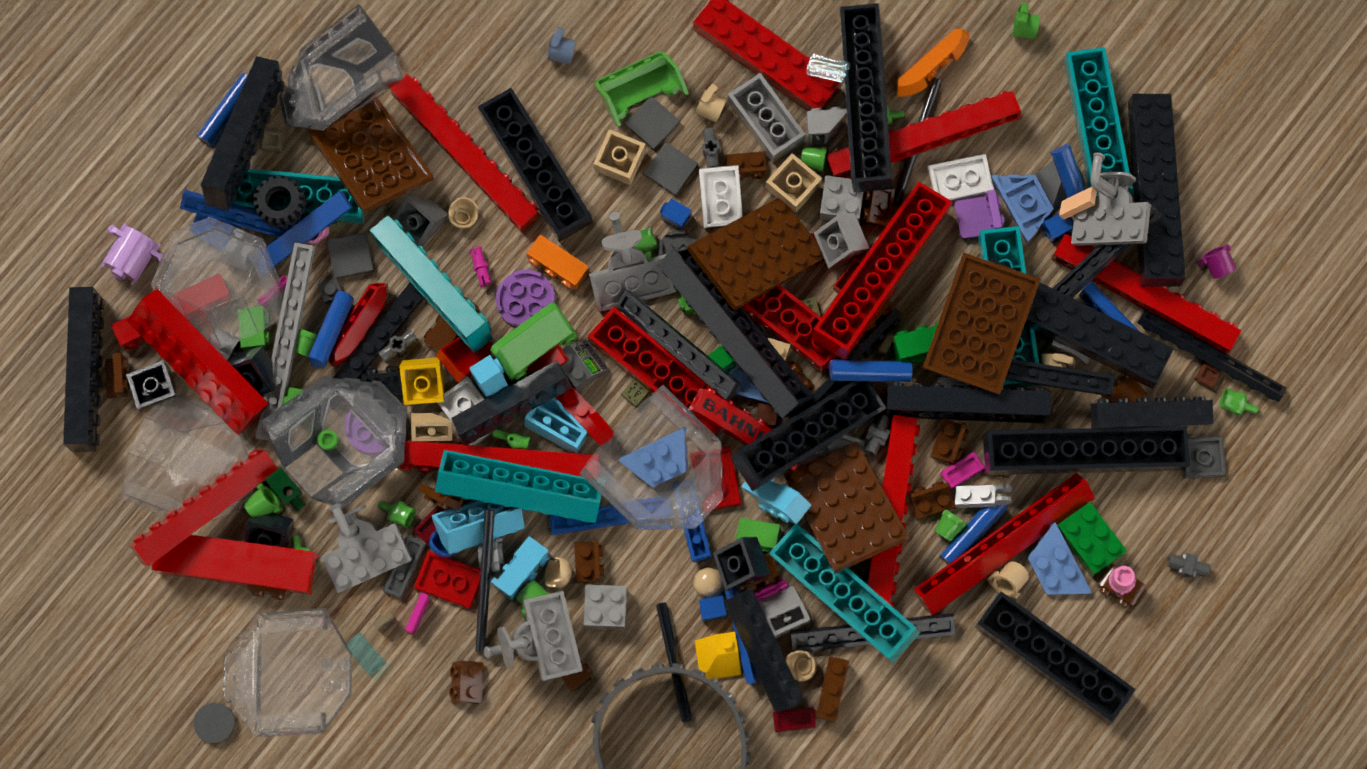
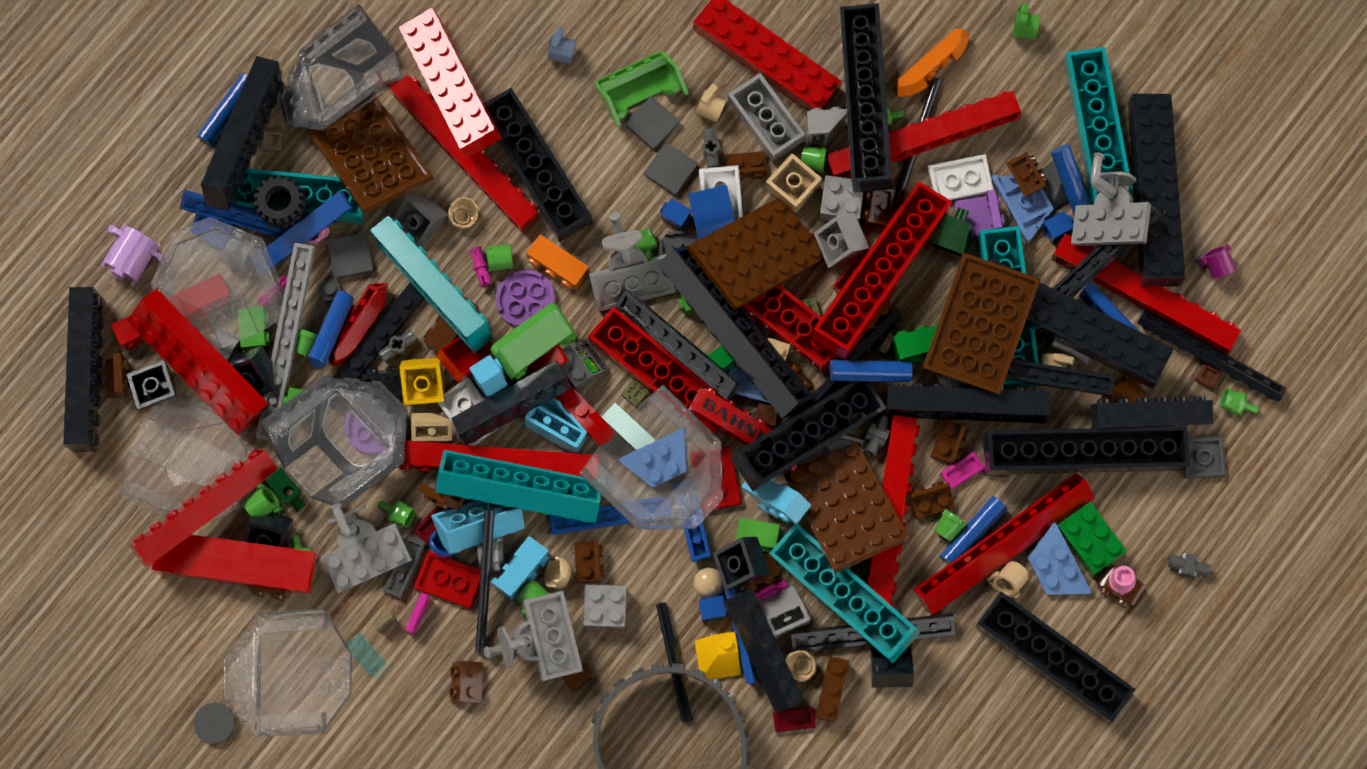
bright green tile [318,430,339,451] -> none
bright green piece [493,429,531,450] -> none
tan brick [594,129,646,186] -> none
clear light blue tile [806,54,850,83] -> none
hinge [955,484,1012,508] -> none
light nougat tile [1059,187,1097,220] -> none
none -> brick [399,8,502,158]
none -> bright green piece [486,243,514,272]
none -> light aqua tile [602,403,656,450]
none -> blue tile [688,184,735,240]
none -> black slope [870,643,914,688]
none -> dark green torso [928,207,973,257]
none -> reddish brown bracket [1006,152,1048,198]

